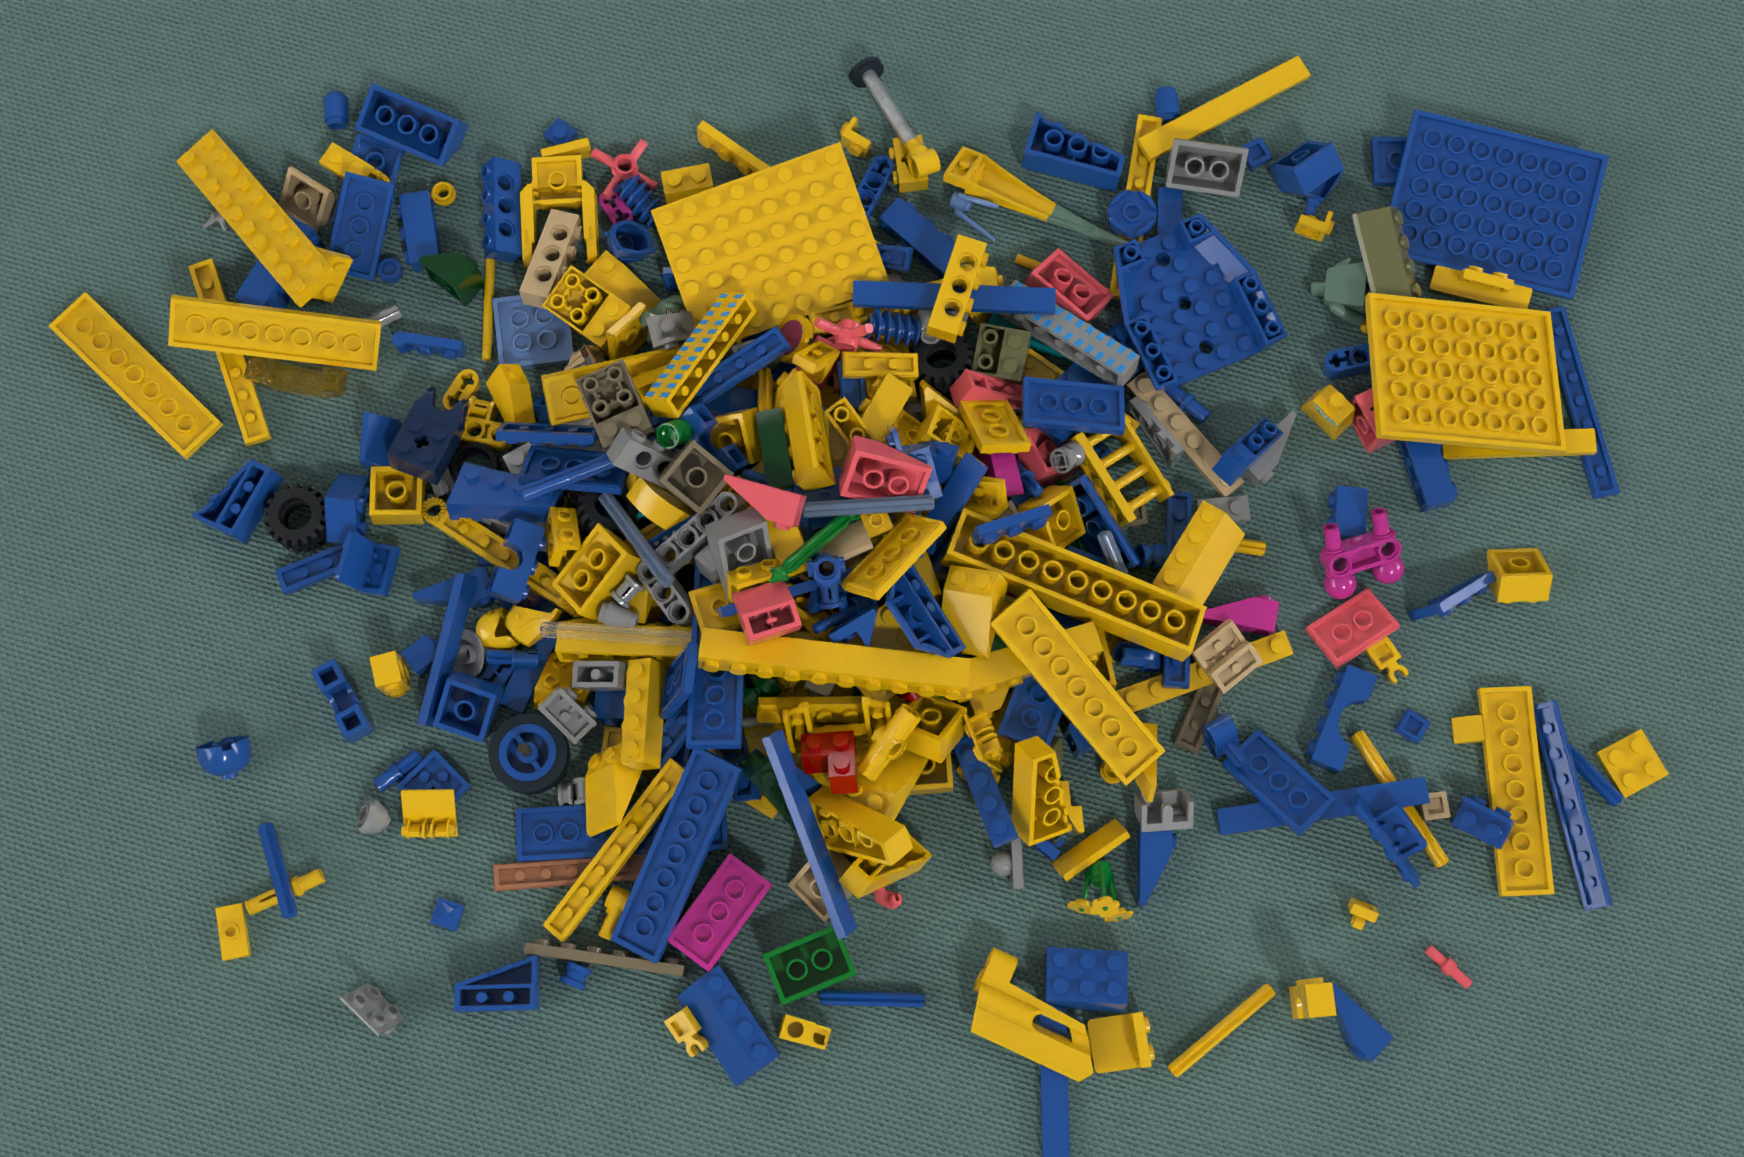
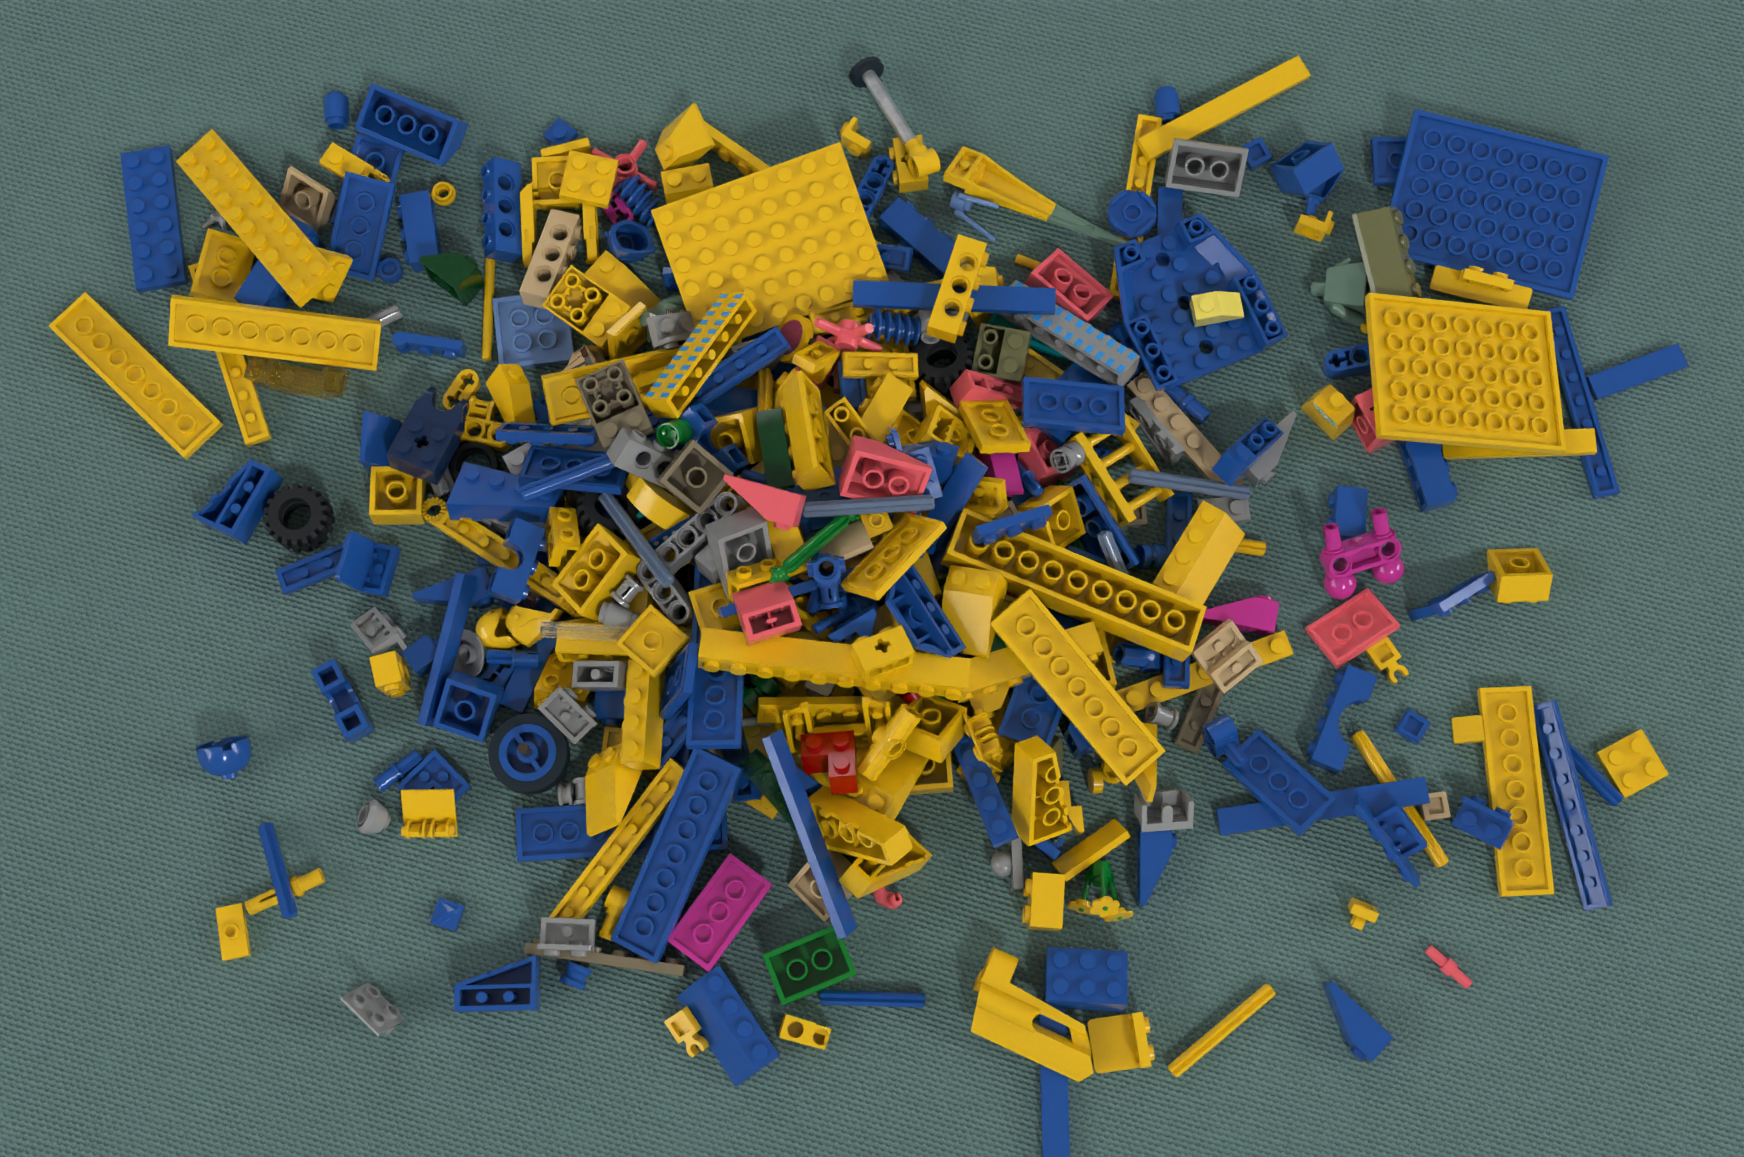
blue brick [324,473,370,544] -> none
nougat tile [493,854,647,892] -> none
blue wedge [1021,111,1126,192] -> none
yellow arch [1289,977,1337,1019] -> none
none -> blue plate [120,145,188,293]
none -> yellow plate [189,228,255,303]
none -> light grey bracket [350,607,407,656]
none -> light grey bracket [537,917,596,957]
none -> yellow plate [559,150,619,209]
none -> yellow tile [615,604,691,679]
none -> yellow slope [655,103,715,171]
none -> yellow brick [850,625,915,682]
none -> yellow brick [1022,872,1065,932]
none -> yellow tile [1087,767,1104,794]
none -> sand blue axle [1128,468,1251,500]
none -> light grey bush [1144,701,1179,730]
none -> light yellow slope [1190,291,1244,327]
none -> blue tile [1586,343,1689,401]

